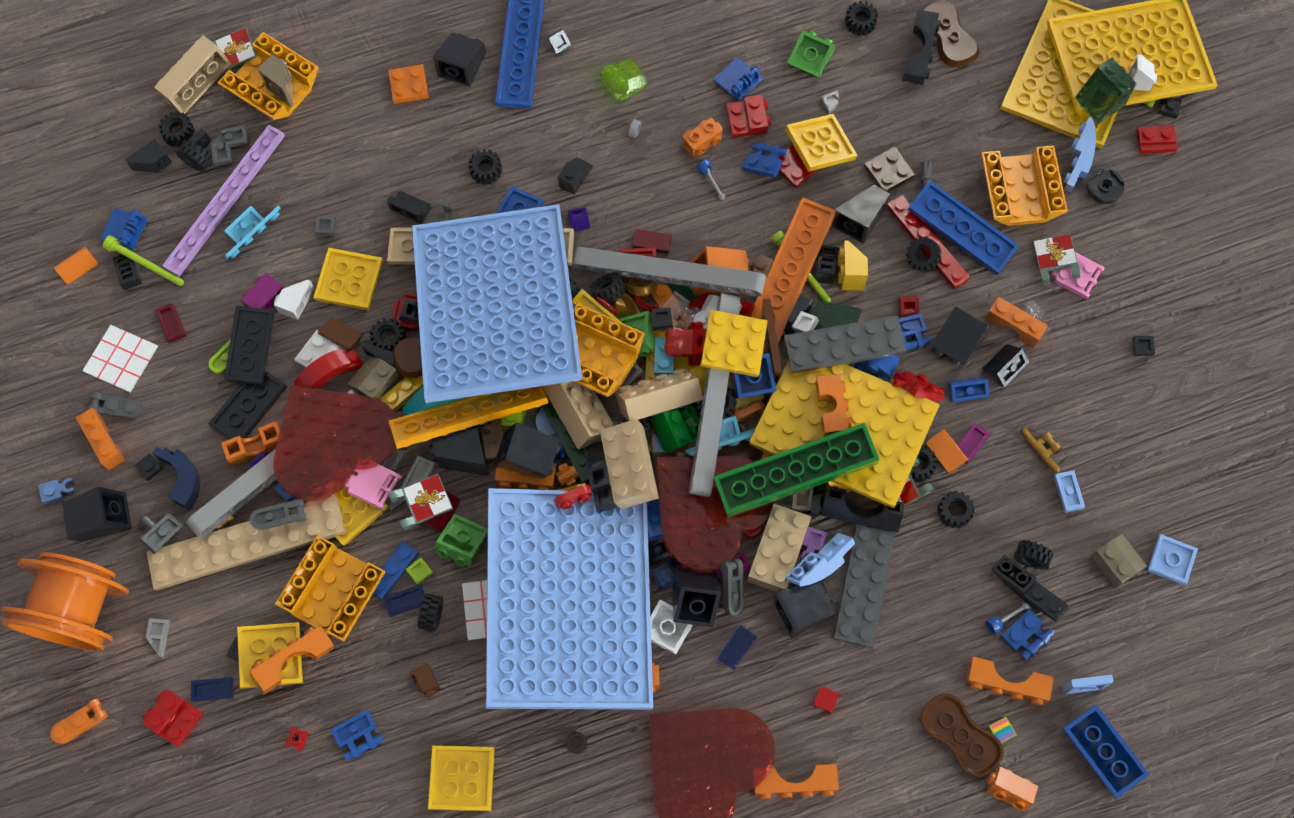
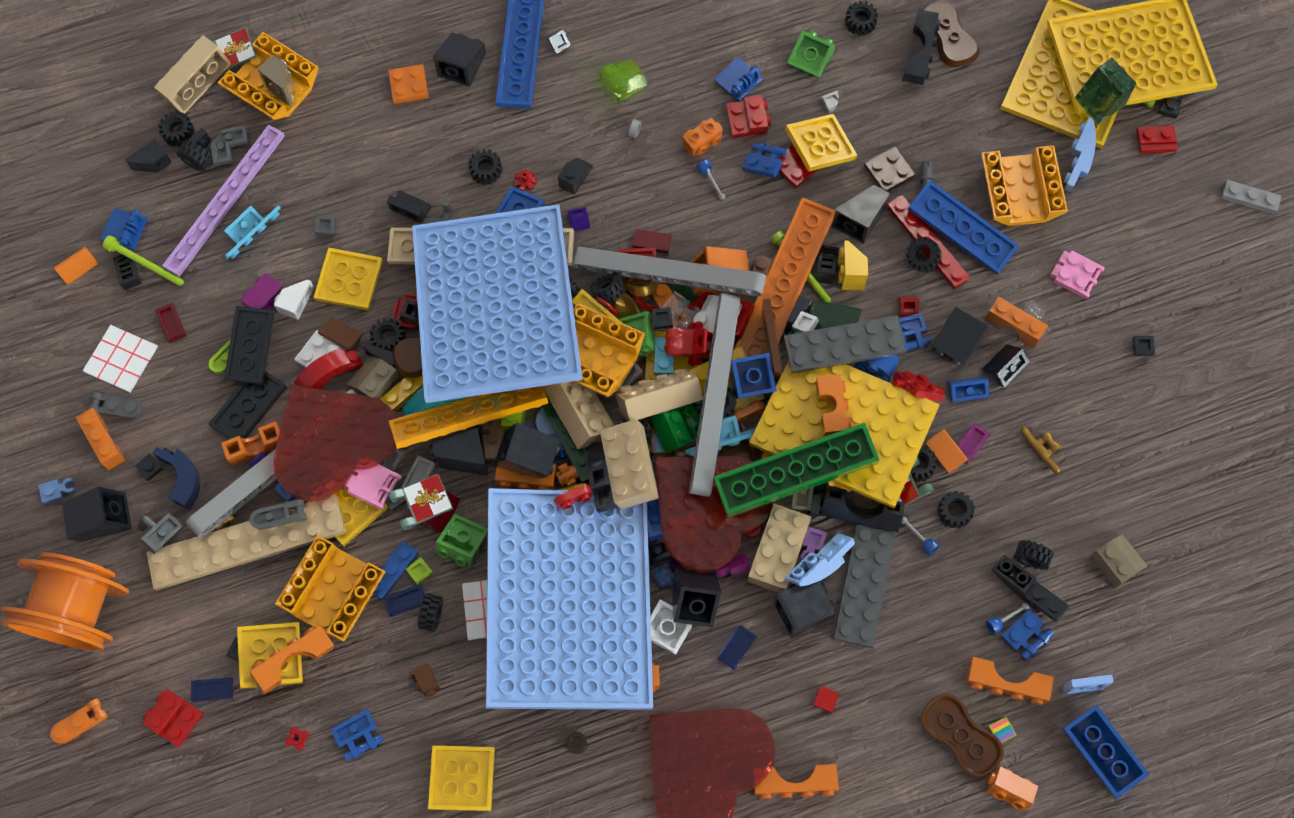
light grey tile [145,618,171,658] -> none
yellow plate [701,309,768,377] -> none
dark grey plate [720,558,743,616] -> none
flag [1033,233,1080,285] -> none
light blue plate [1054,470,1085,513] -> none
black plate [1087,169,1125,204] -> none
white slope [1127,54,1157,91] -> none
light blue tile [1147,534,1198,586] -> none
none -> red plant [514,169,537,191]
none -> hinge [901,516,940,556]
none -> light grey plate [1221,180,1281,214]

